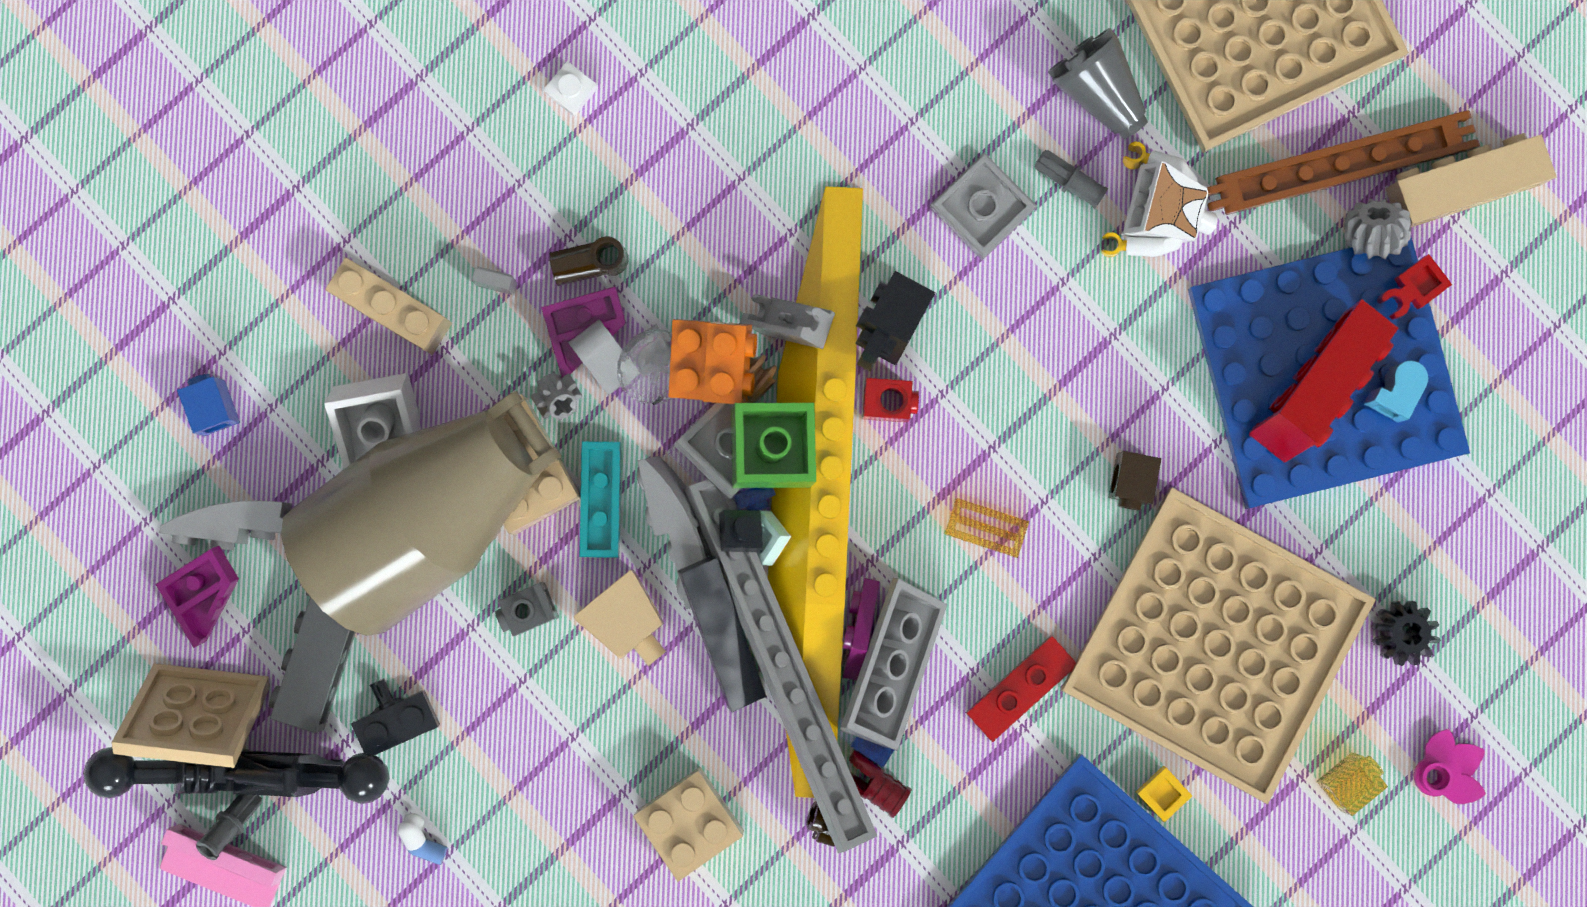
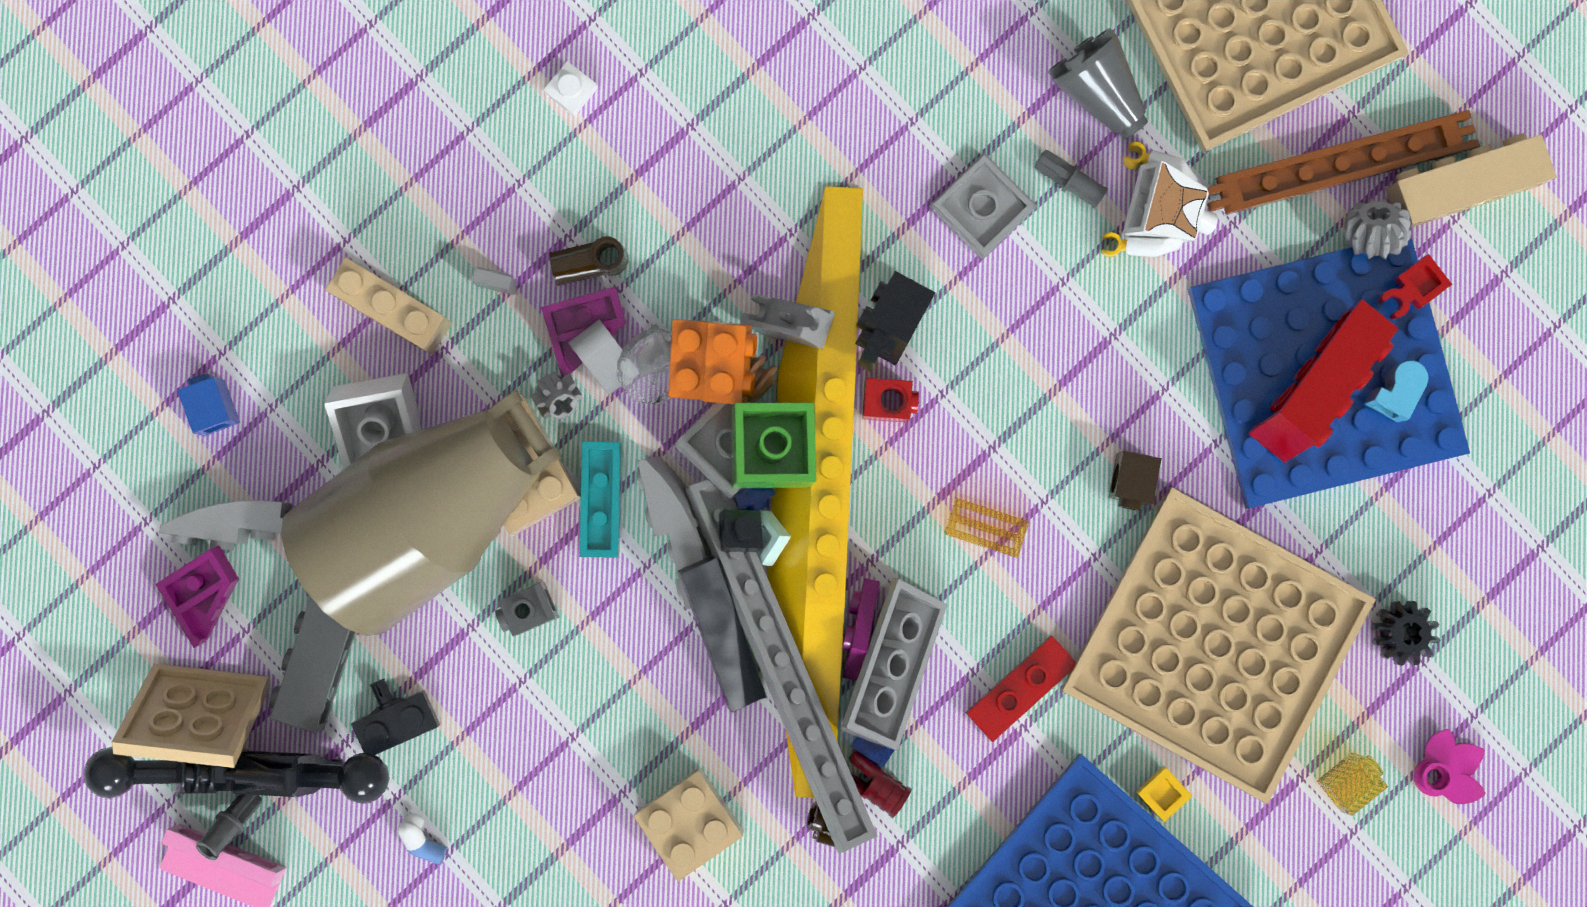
tan torso [573,570,666,666] -> none

